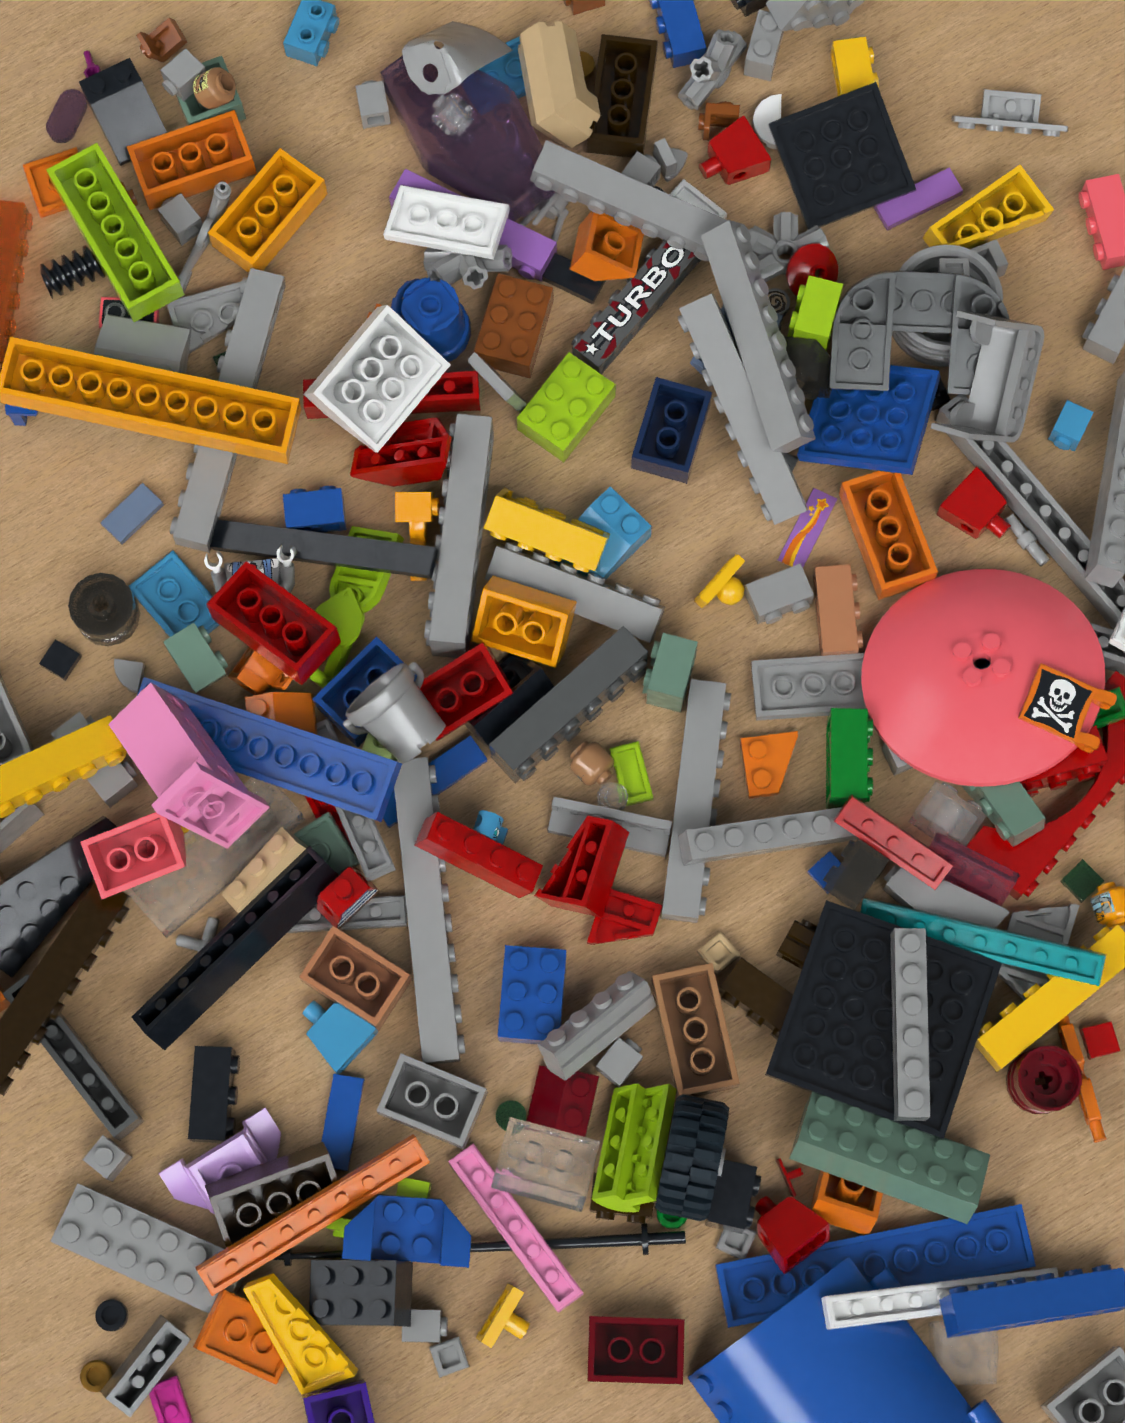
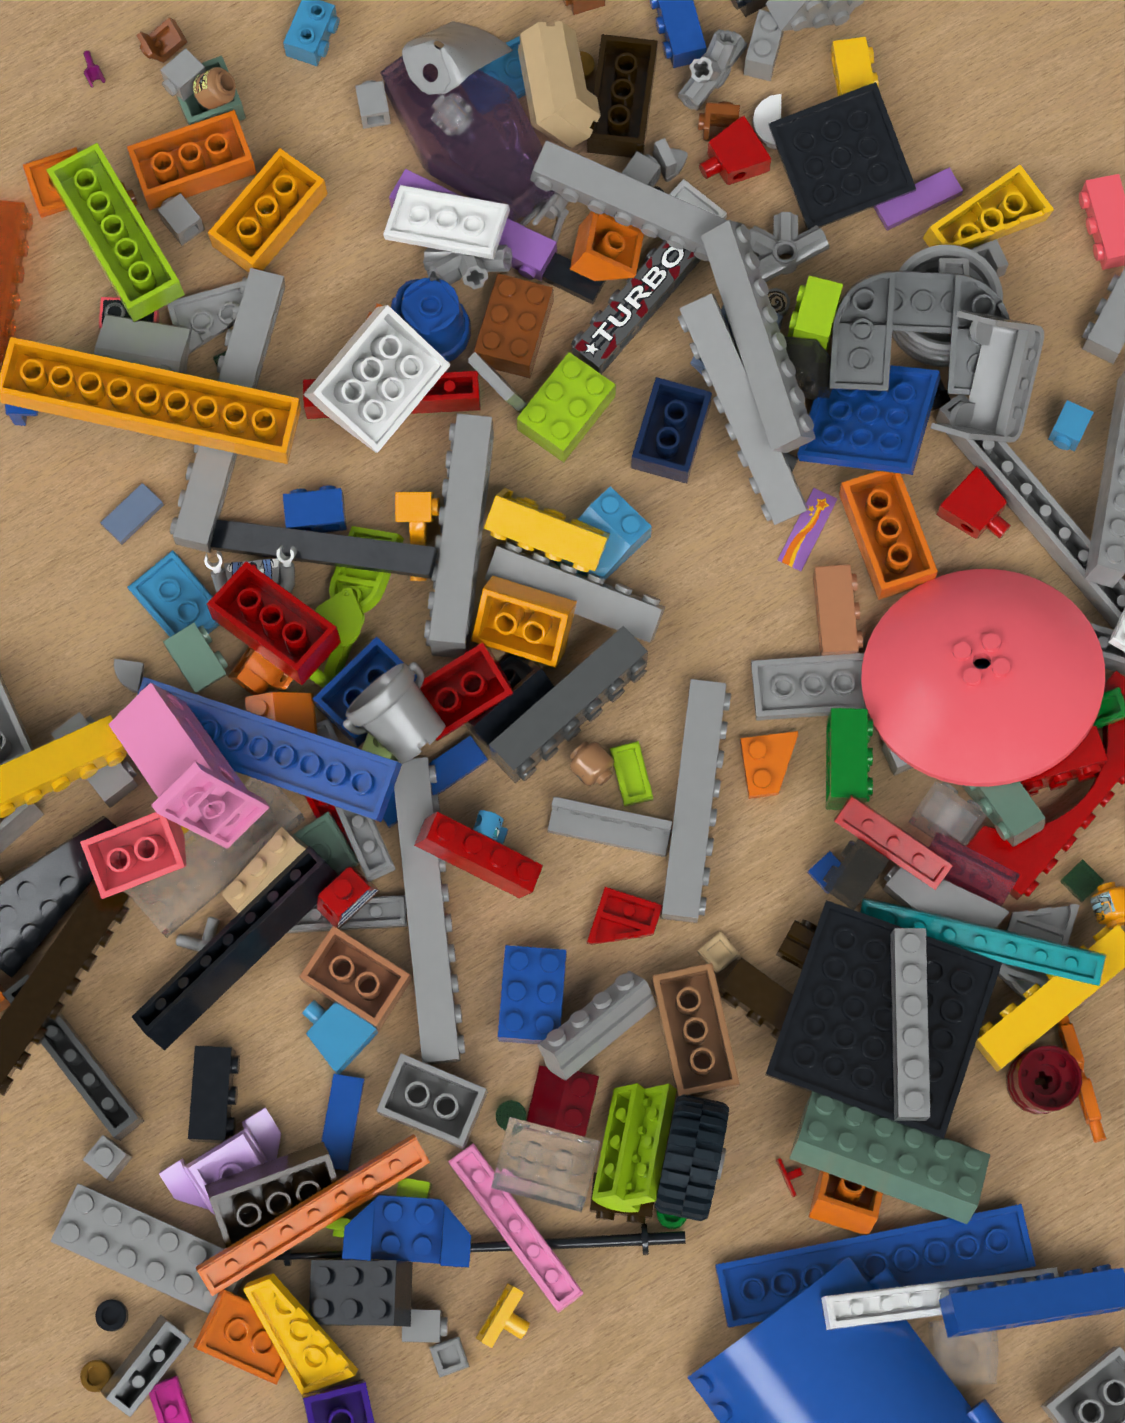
black tile [39,639,82,681] -> none
black piece [40,245,105,299] -> none
tile [46,89,87,143] -> none
clear smoke wheel [68,573,140,647] -> none
slope [79,58,167,166] -> none
light grey plant [178,181,231,299] -> none
red wedge [350,417,452,487] -> none
red wedge [534,815,629,918] -> none
dark red brick [587,1316,685,1385] -> none
light grey brick [596,1037,643,1087] -> none
clear tile [597,782,628,811] -> none
sand green brick [642,633,698,713] -> none
light grey brick [678,807,859,866] -> none
yellow tile [694,554,745,608] -> none
black brick [705,1160,761,1234] -> none
light grey tile [716,1227,757,1260] -> none
light grey brick [744,563,814,624] -> none
red torso [755,1196,830,1274] -> none
red dish [786,243,838,297] -> none
light grey bracket [952,89,1068,137] -> none
light grey bar [1005,514,1050,567] -> none
flag [1018,663,1117,753] -> none
red tile [1080,1021,1120,1060] -> none

